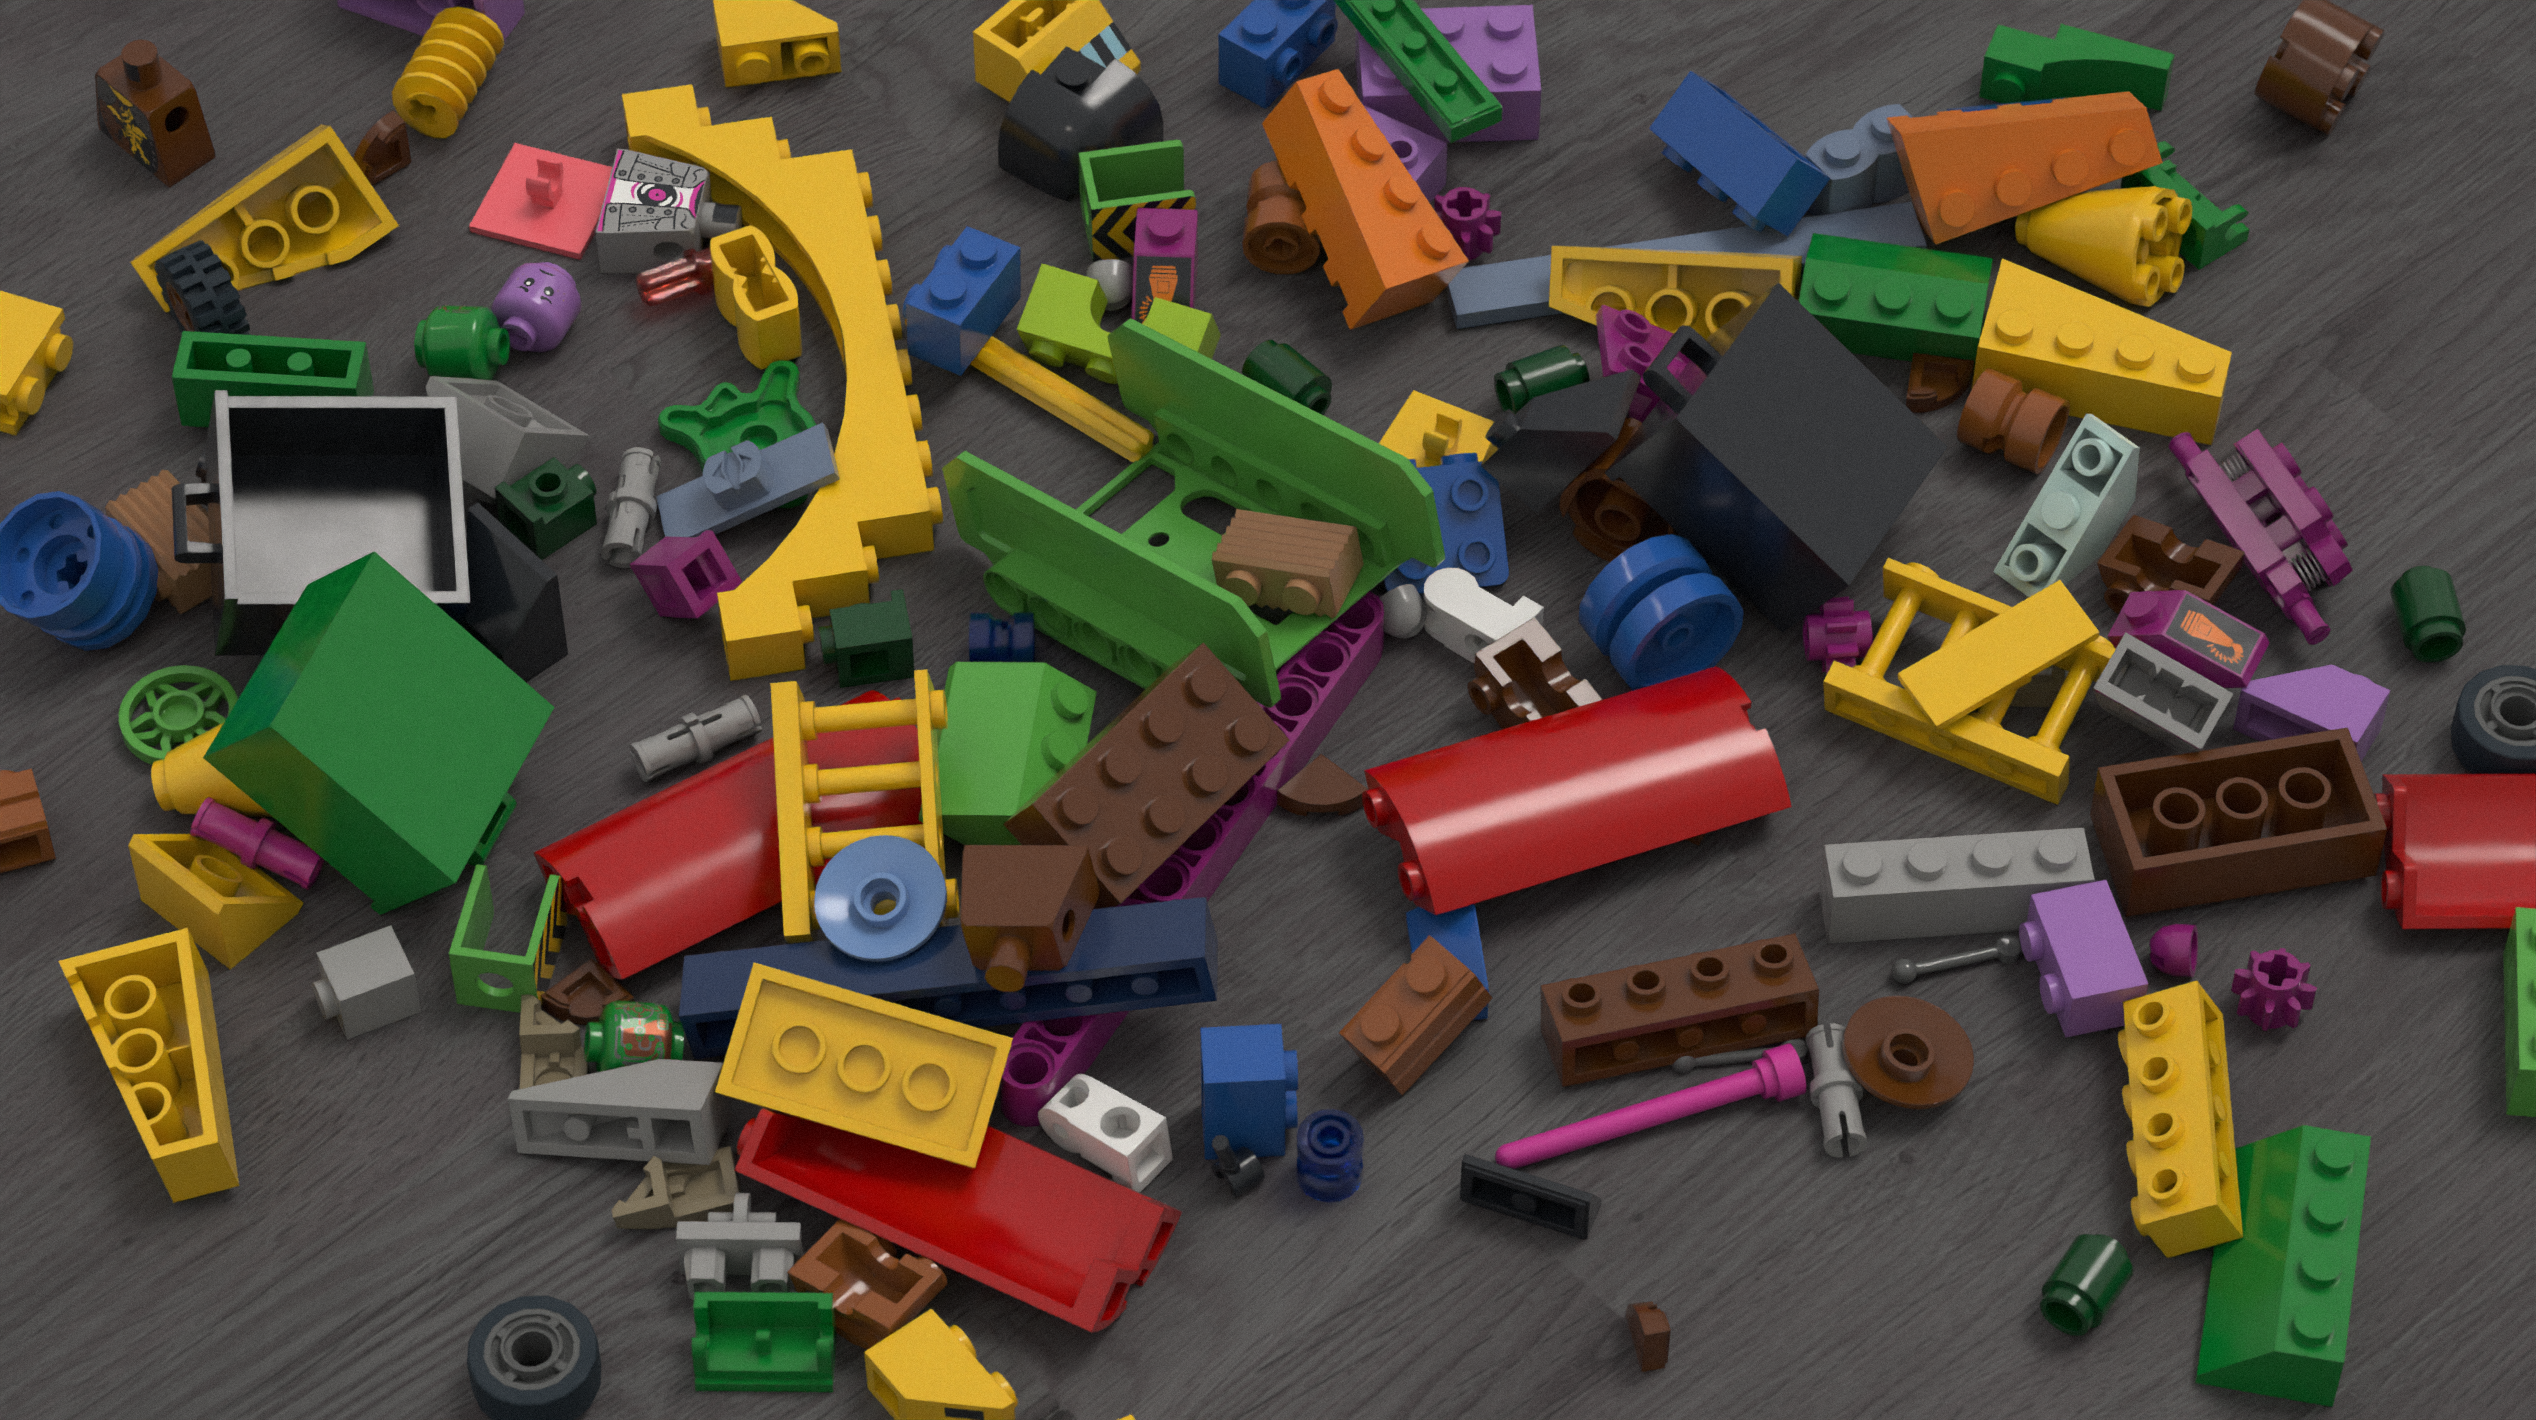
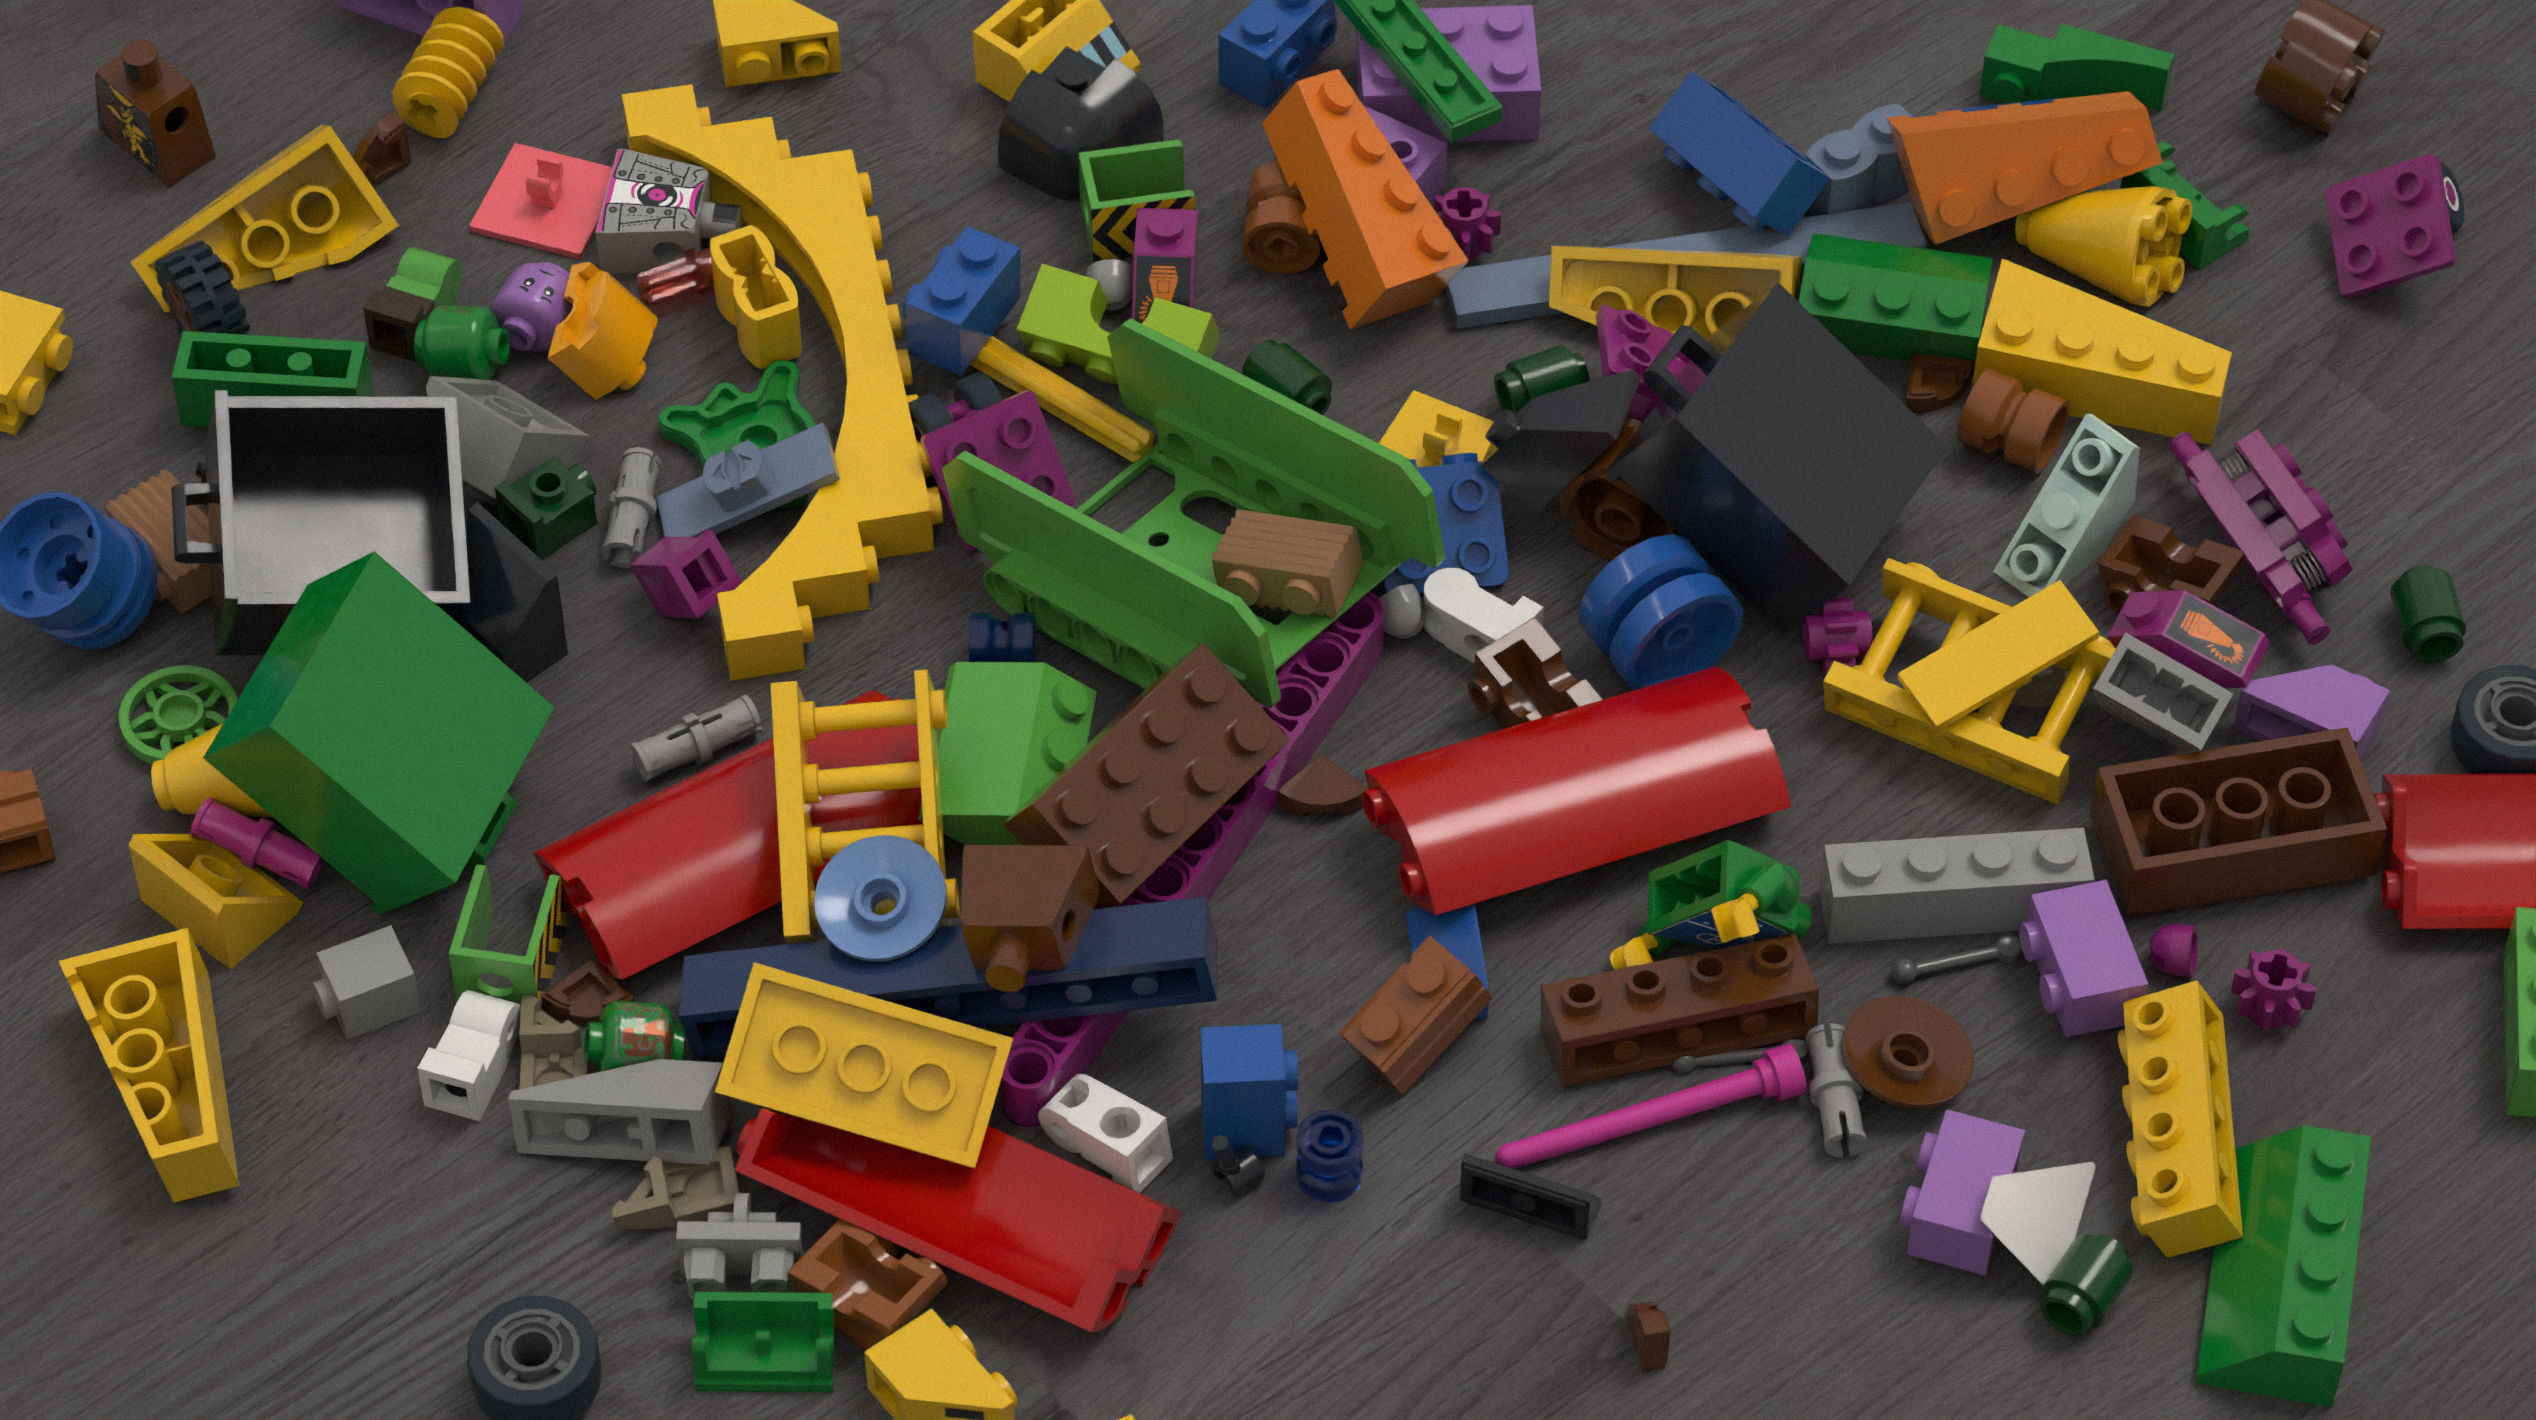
dark green brick [818,589,915,688] -> none
none -> leg [363,247,462,362]
none -> white leg [417,990,521,1122]
none -> light orange cylinder [548,262,658,400]
none -> magenta plate [908,372,1075,551]
none -> green torso [1609,840,1812,970]
none -> medium lavender brick [1899,1109,2025,1276]
none -> white sticker [1980,1162,2095,1285]
none -> magenta plate [2325,153,2464,299]

